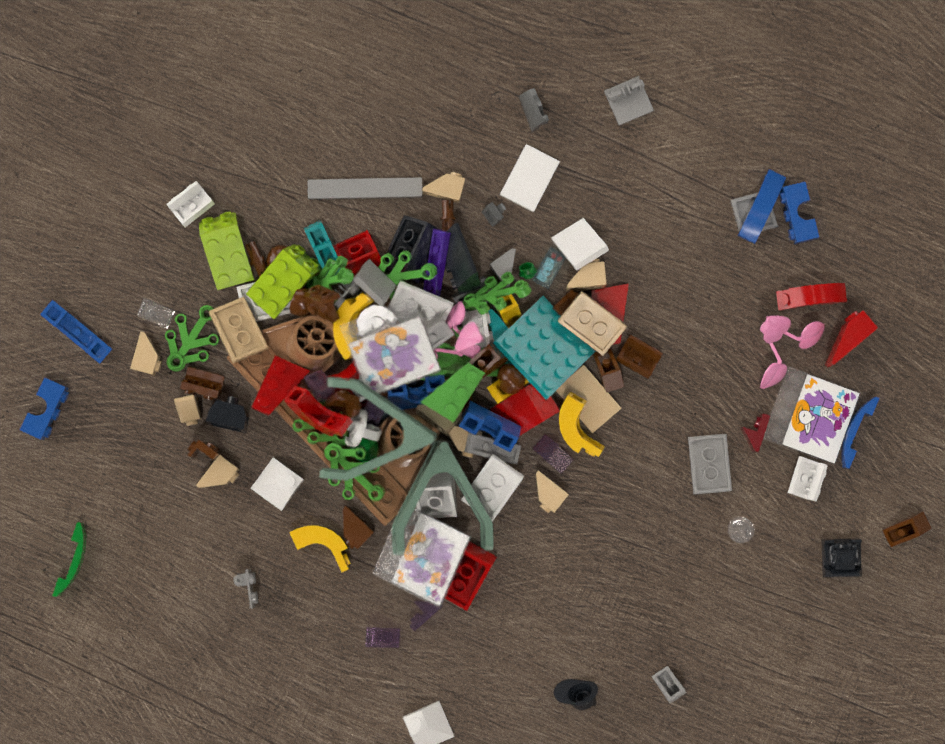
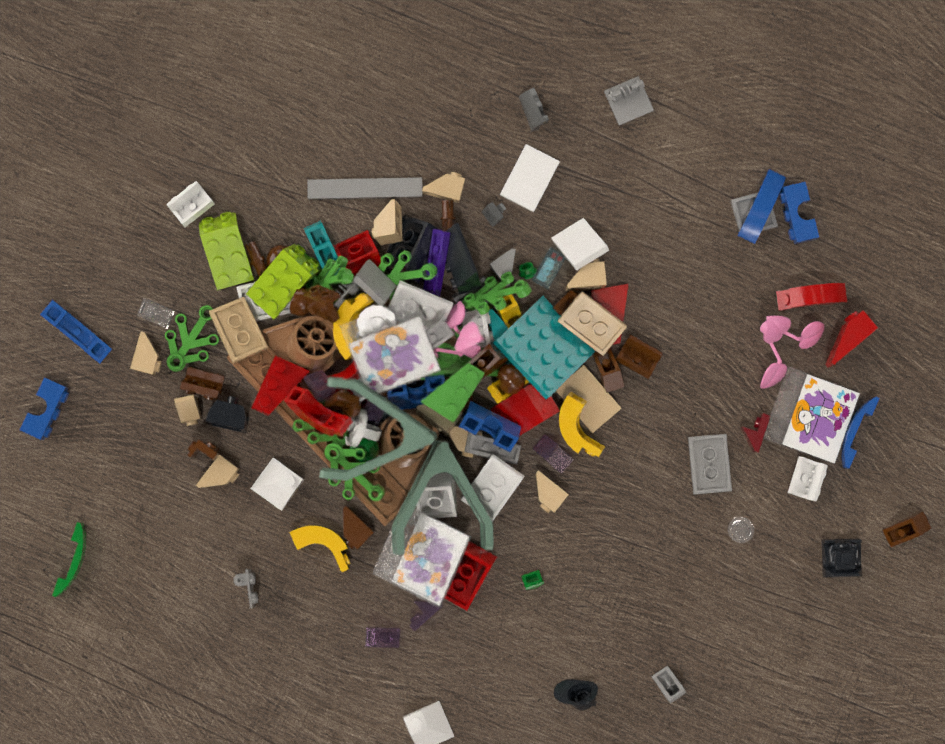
none -> tan slope [372,199,403,245]
none -> green slope [521,570,544,590]

